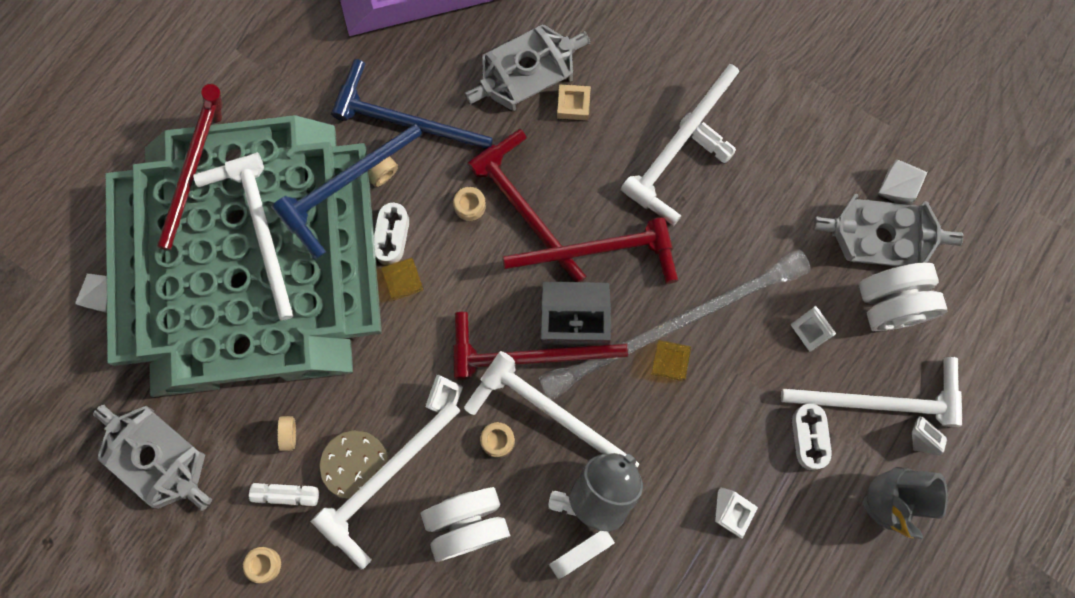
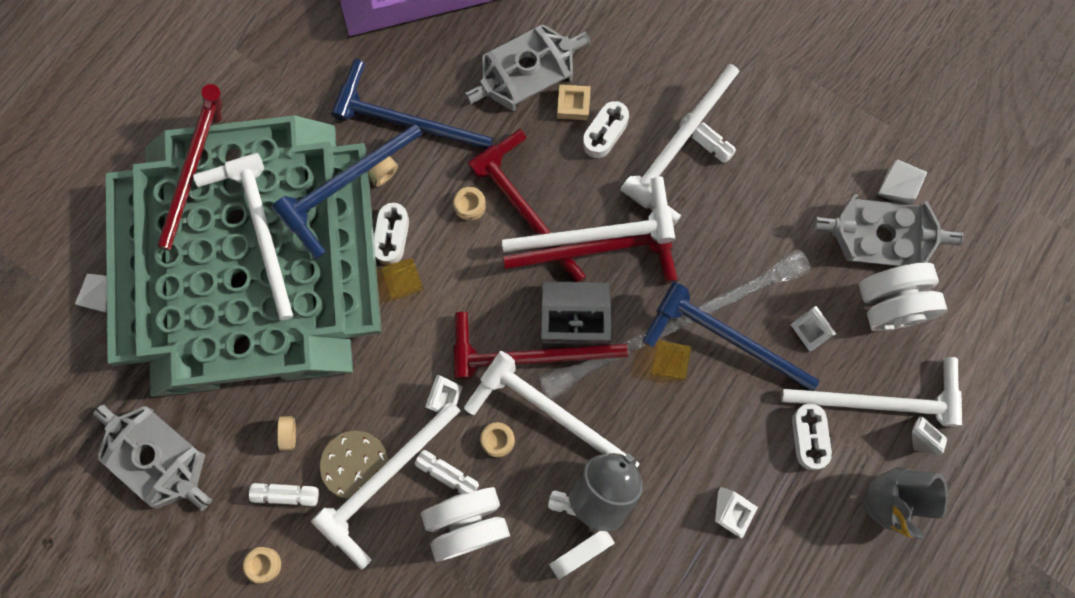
none -> white axle [415,450,479,494]
none -> white bar [502,177,675,253]
none -> white beam [583,101,629,158]
none -> dark blue bar [642,281,819,391]

